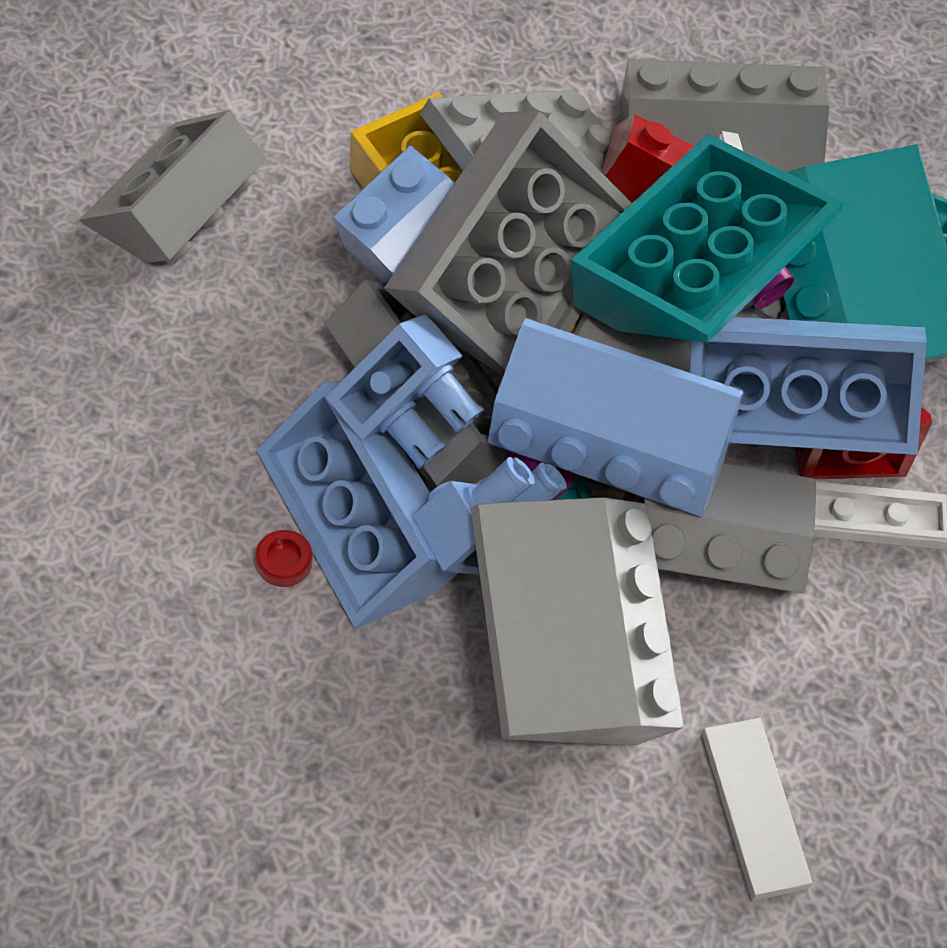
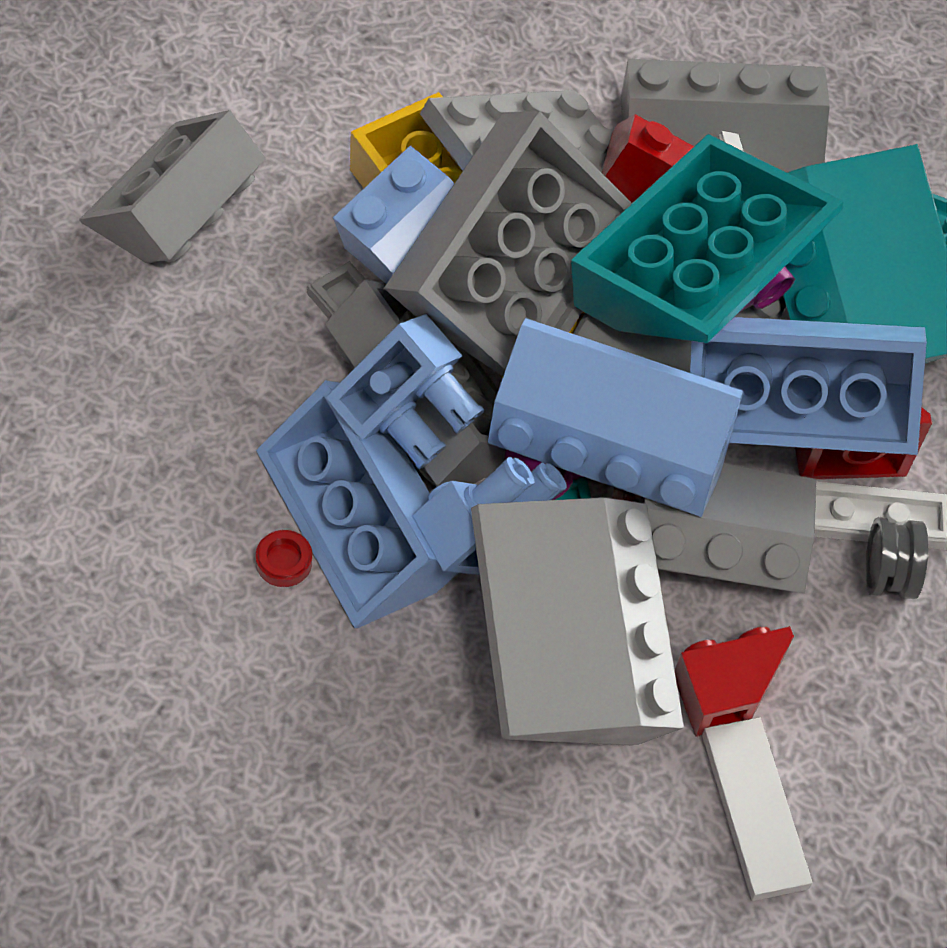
none -> light grey tile [307,261,365,319]
none -> red slope [675,626,794,737]
none -> dark grey wheel [866,517,928,599]

